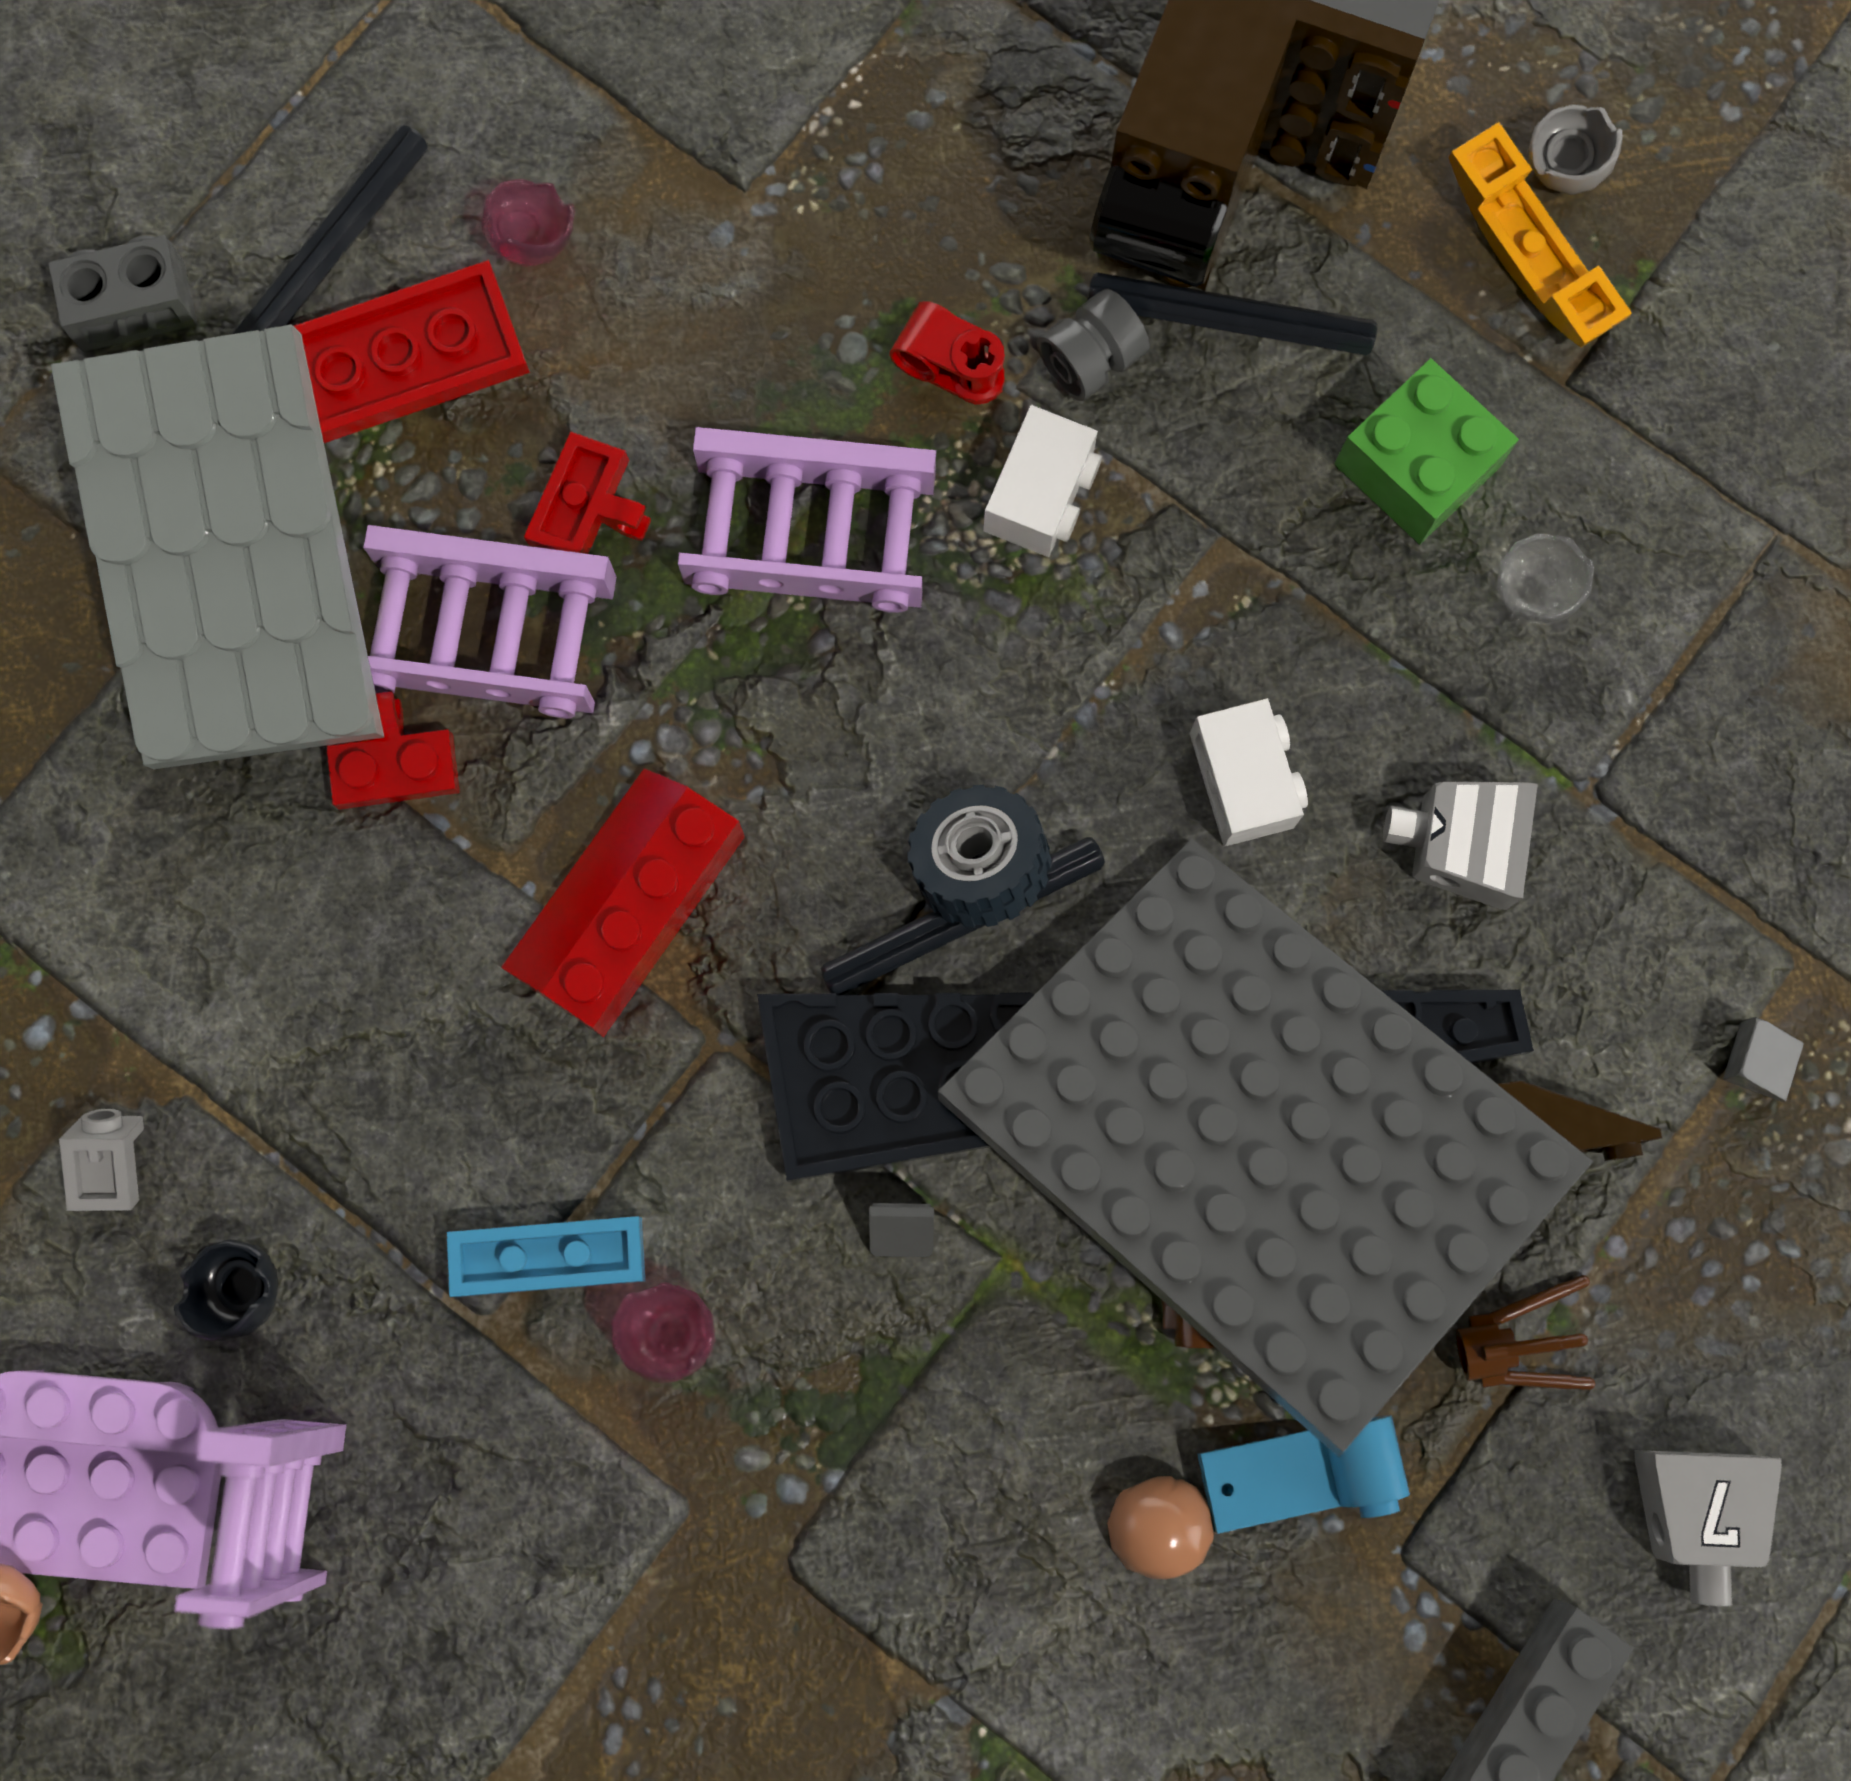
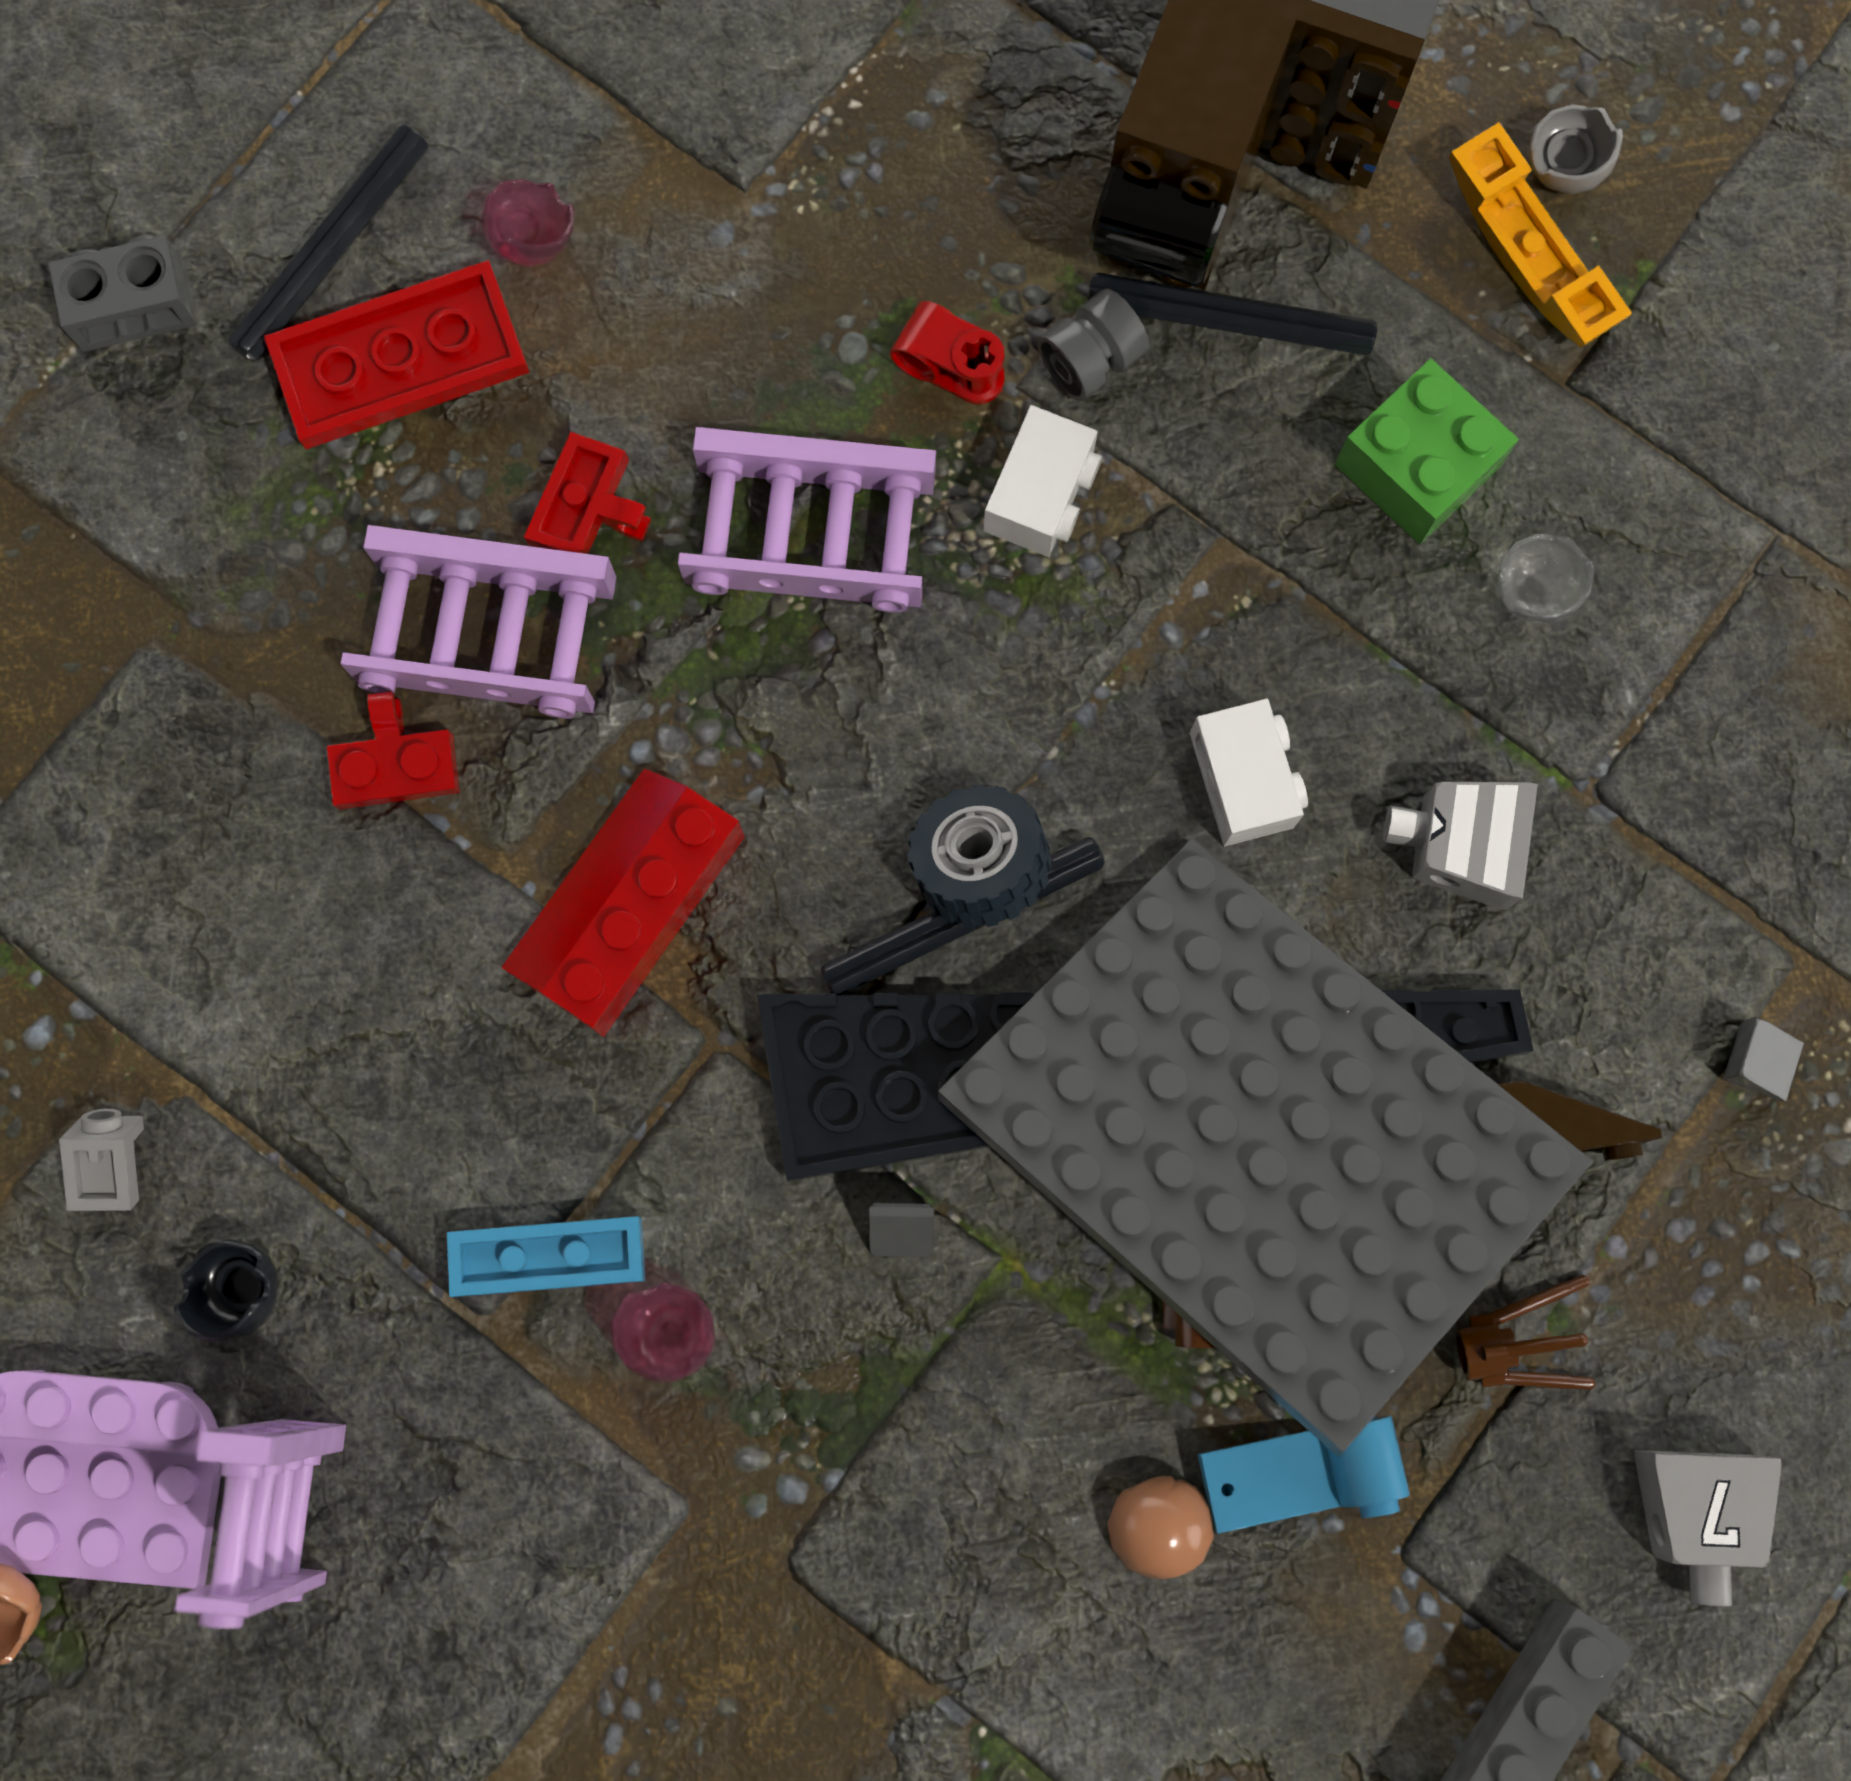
light grey piece [51,325,384,769] -> none

